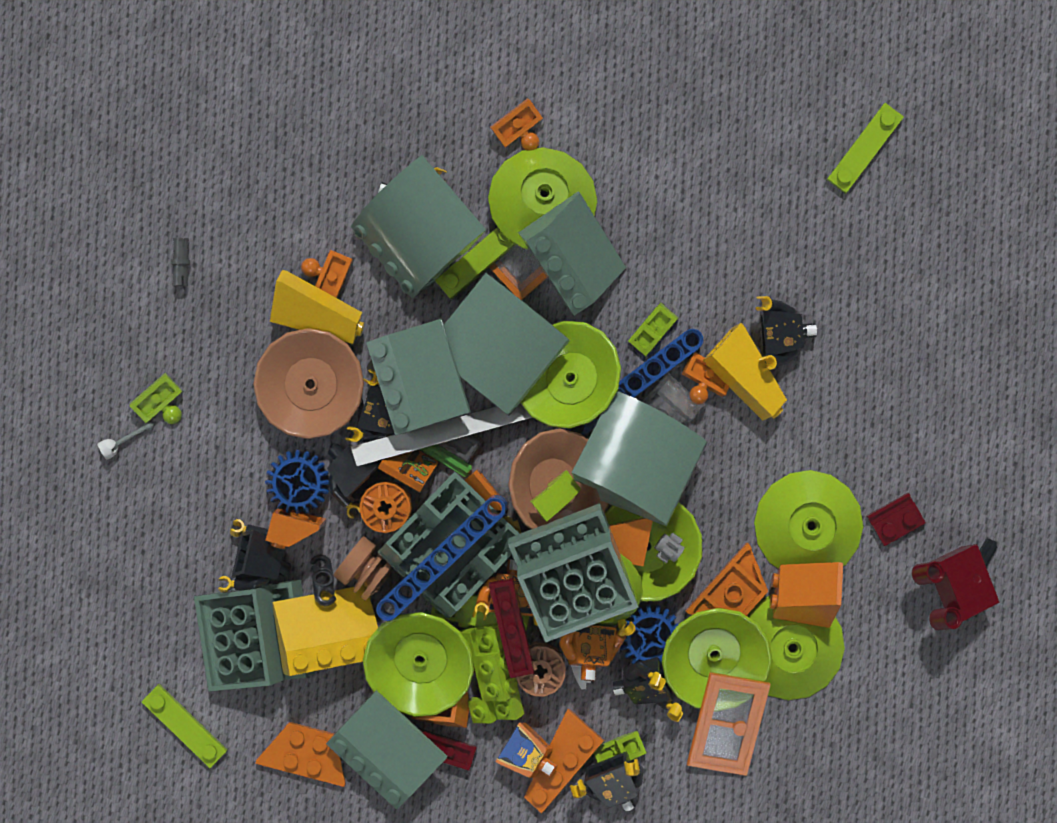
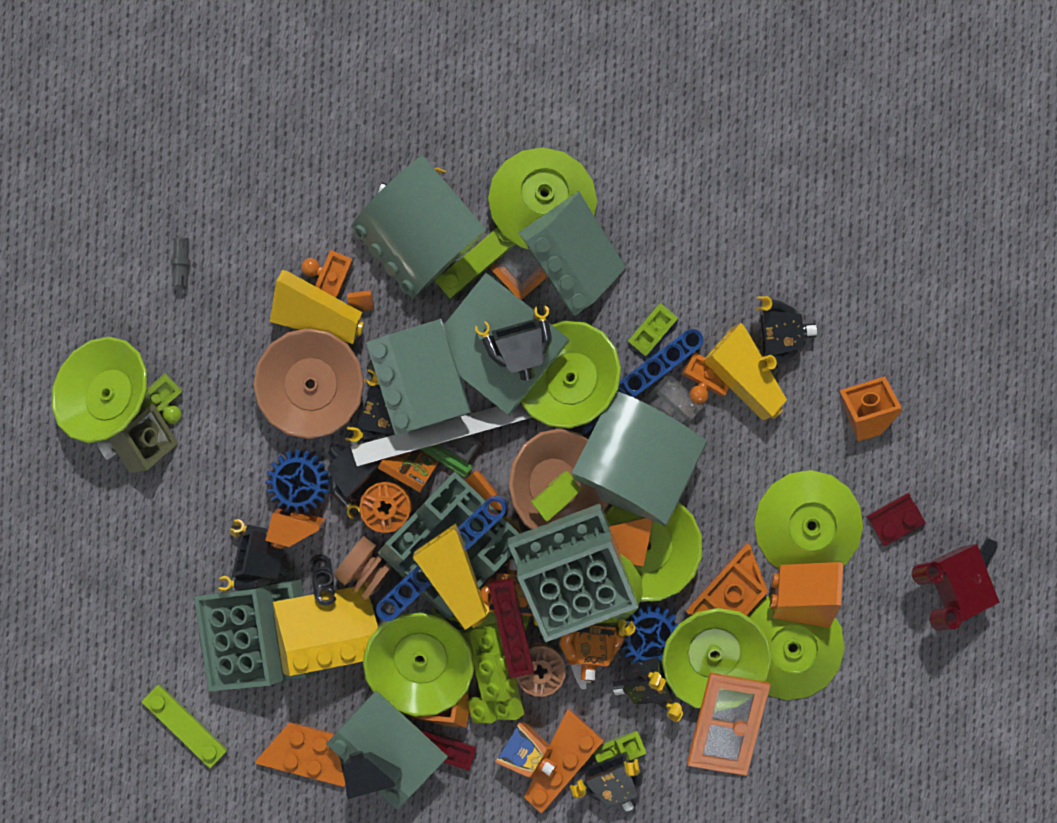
orange plate [490,98,543,150] -> none
light grey gear [654,533,685,563] -> none
lime plate [826,103,904,194] -> none
none -> lime dish [52,337,147,443]
none -> olive slope [109,404,178,473]
none -> black slope [343,751,402,799]
none -> orange slope [347,290,375,311]
none -> yellow slope [413,524,486,630]
none -> black torso [475,306,552,381]
none -> orange slope [839,376,902,442]

